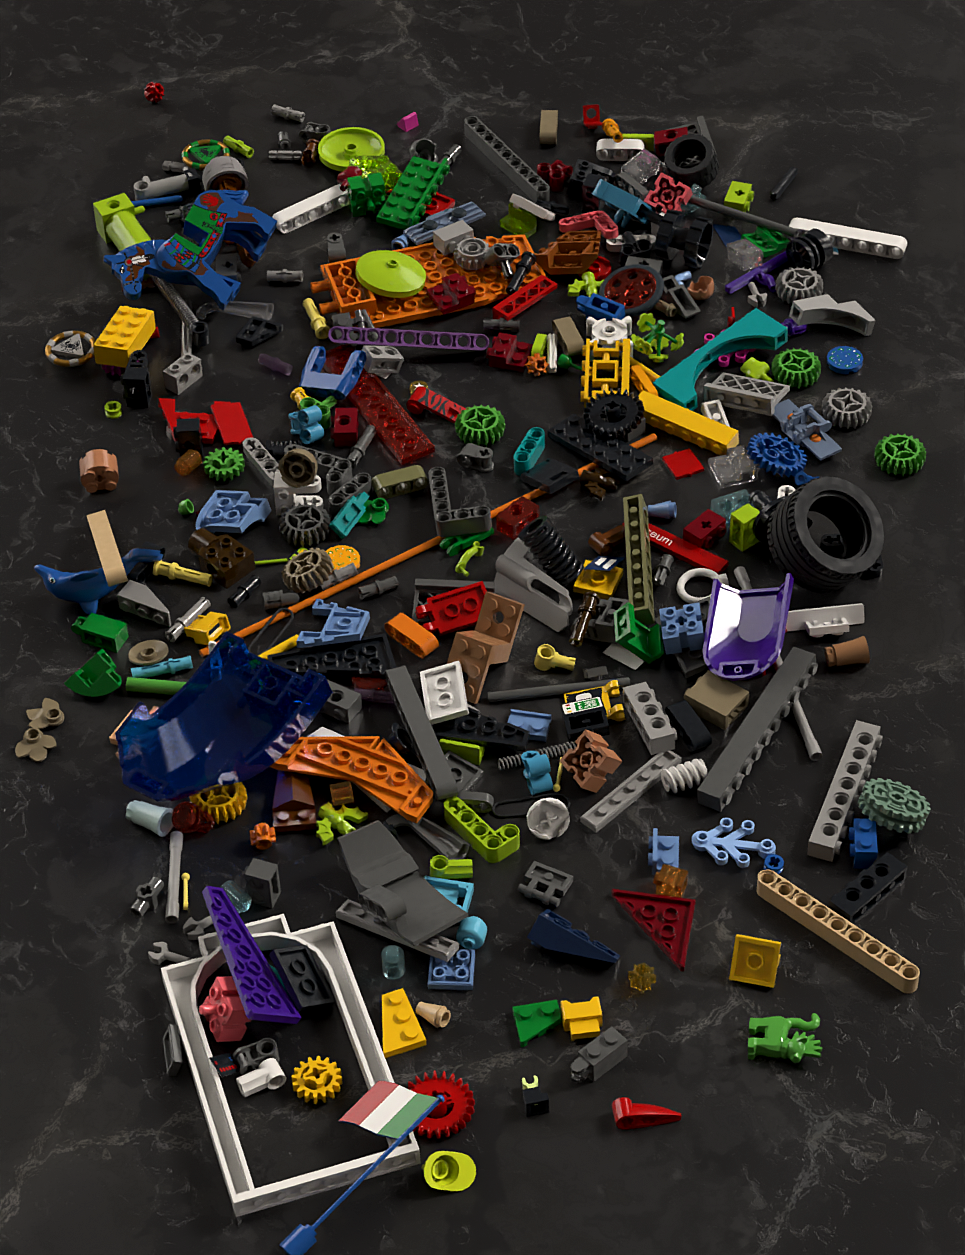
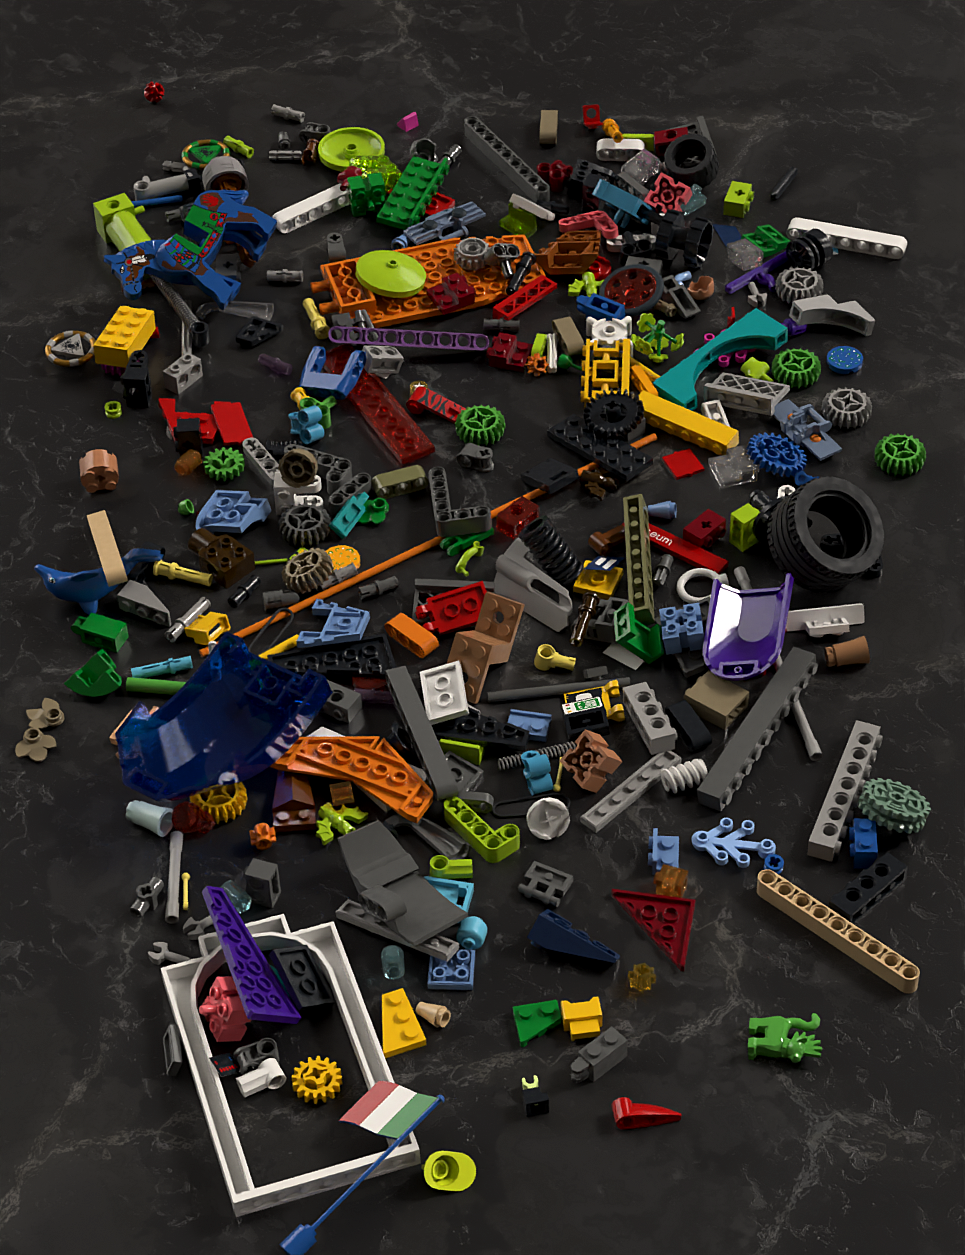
dark tan dish [128,640,168,666] -> none
dark red brick [331,408,359,447] -> none
dark grey pin [347,425,377,469] -> none
red gear [408,1070,475,1139] -> none
light grey brick [433,220,474,256] -> none
teal beam [513,427,545,476] -> none
dark grey piece [688,195,798,238] -> none
clear light blue brick [711,489,752,526] -> none
yellow bracket [729,934,781,988] -> none

